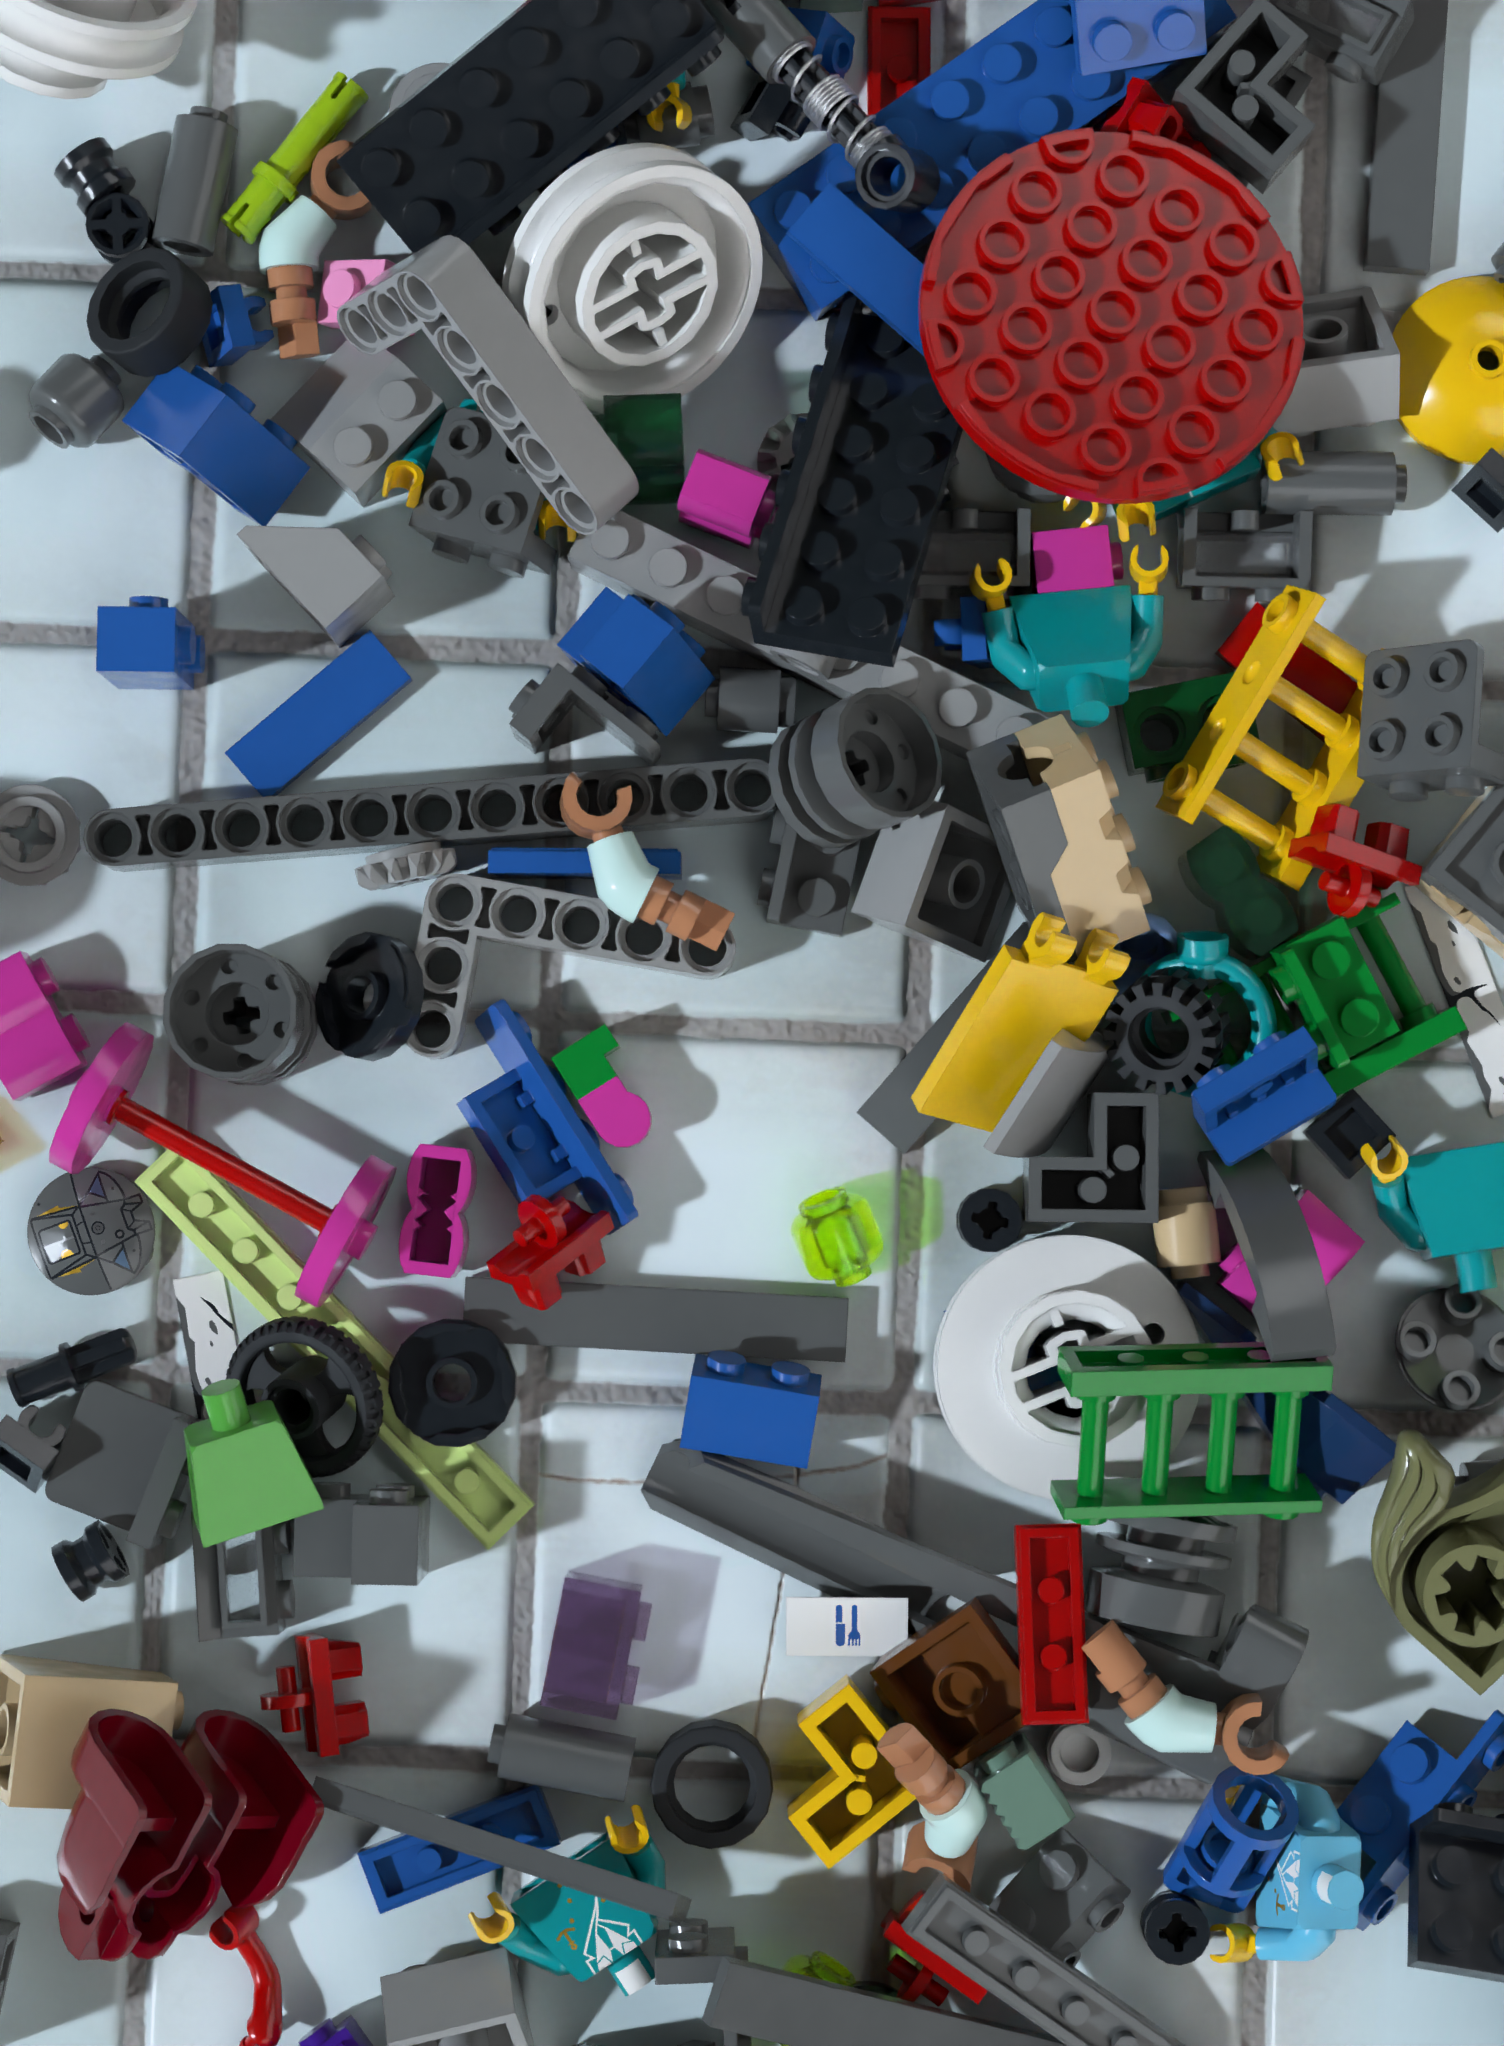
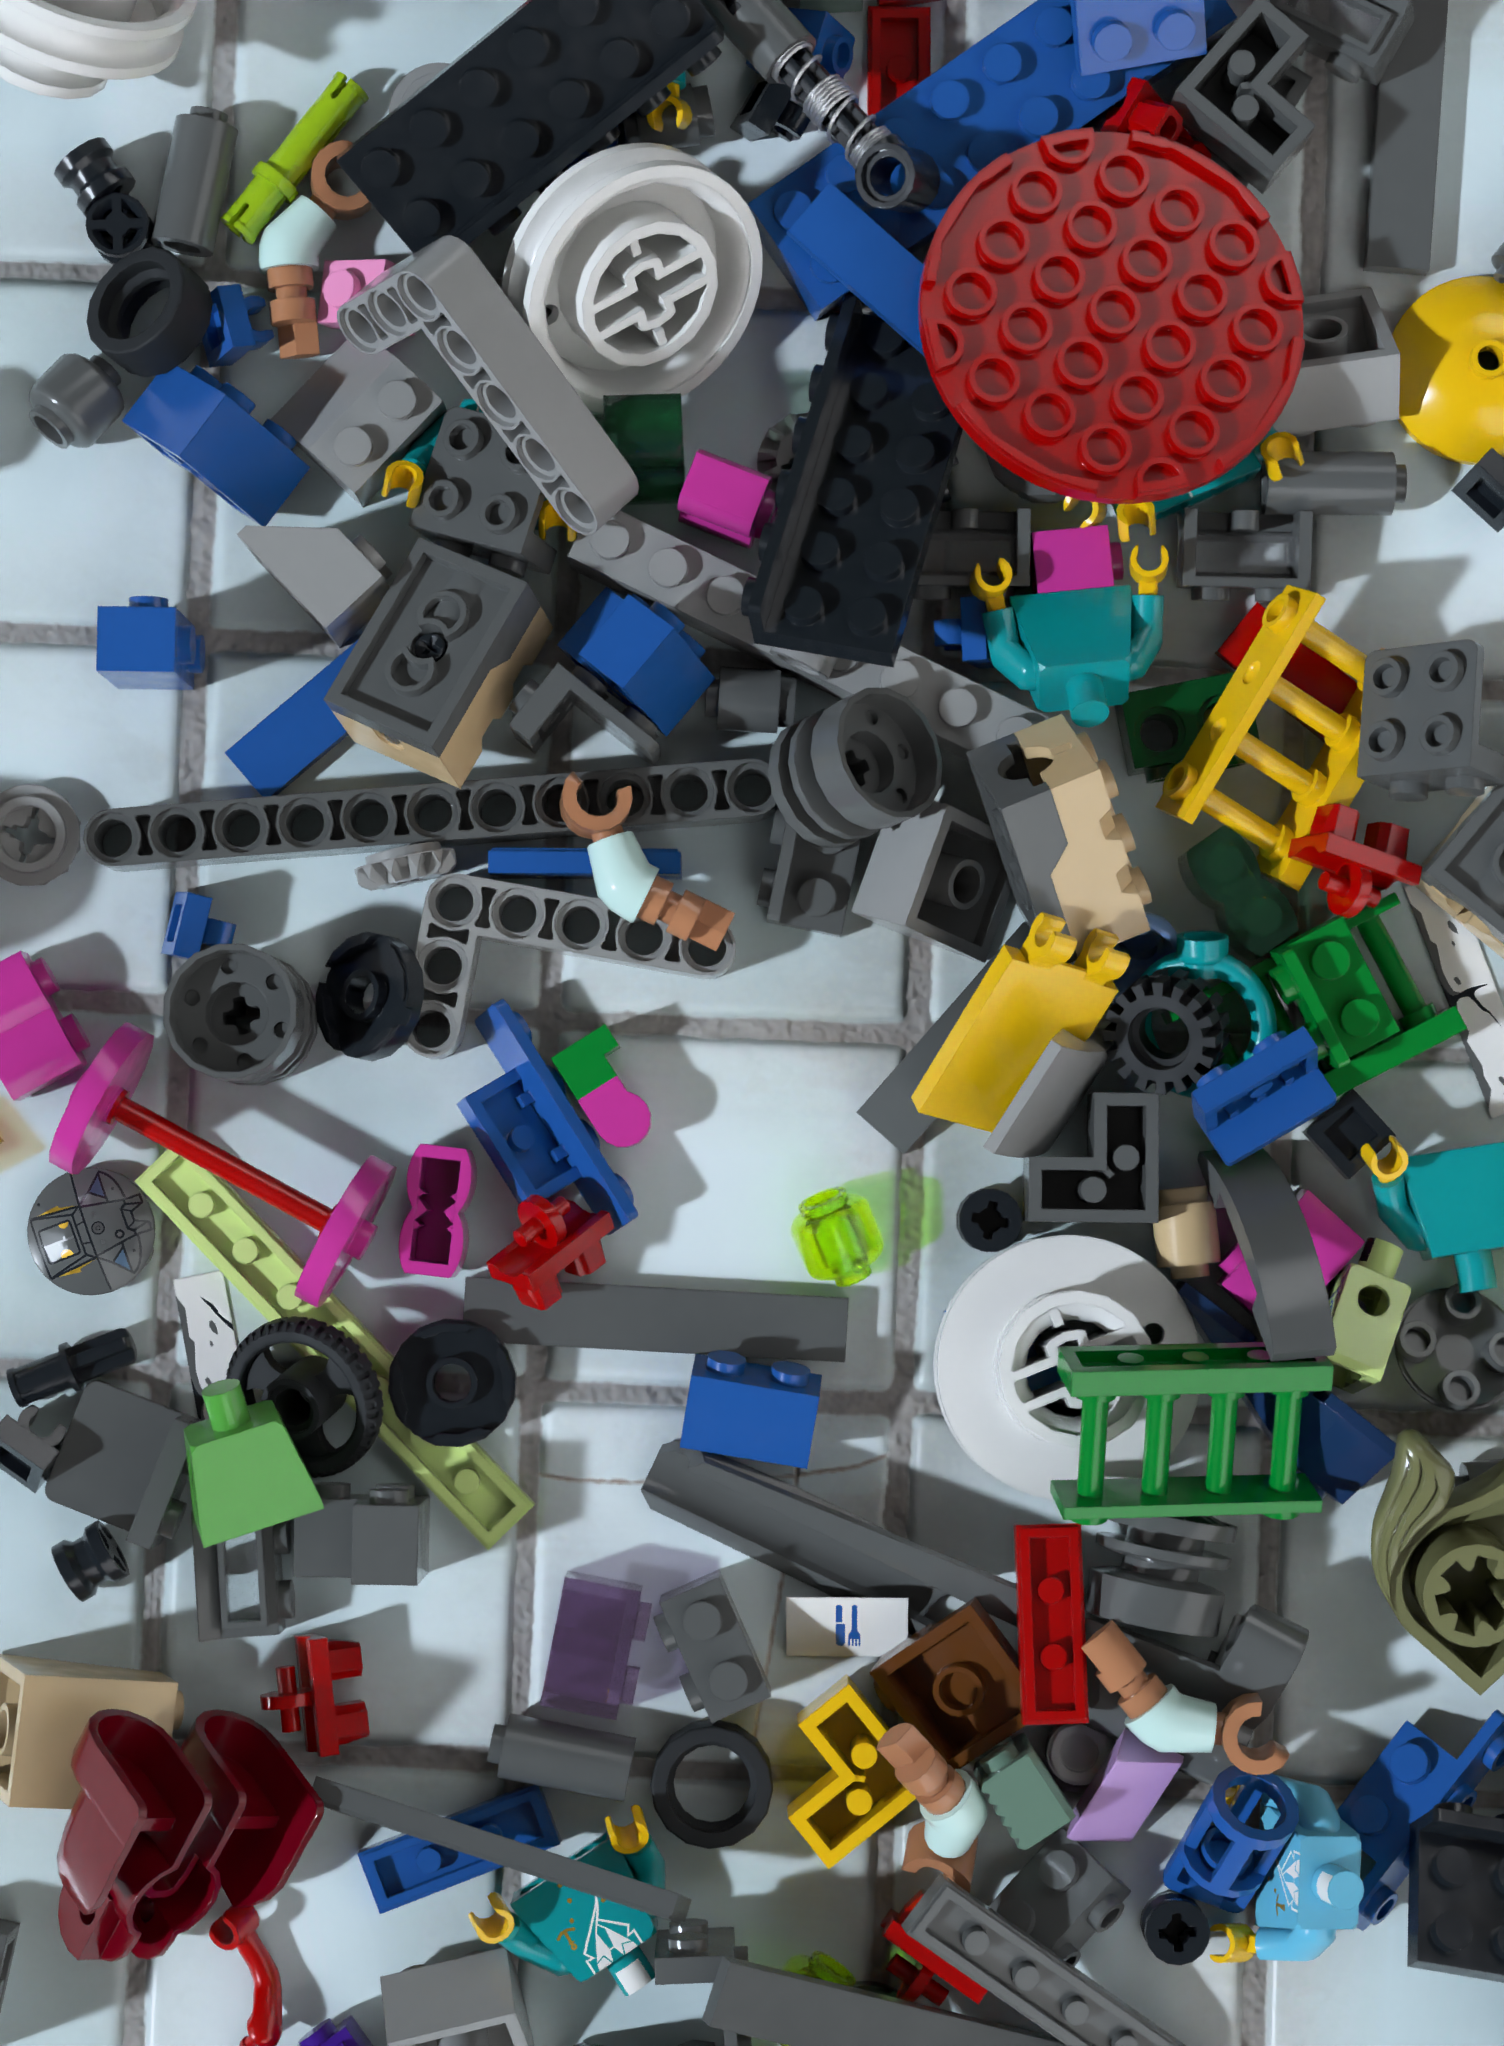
none -> blue tile [161,892,236,960]
none -> dark grey piece [323,537,553,789]
none -> dark grey brick [653,1569,771,1723]
none -> lavender slope [1066,1728,1184,1842]
none -> yellowish green torso [1326,1237,1411,1394]

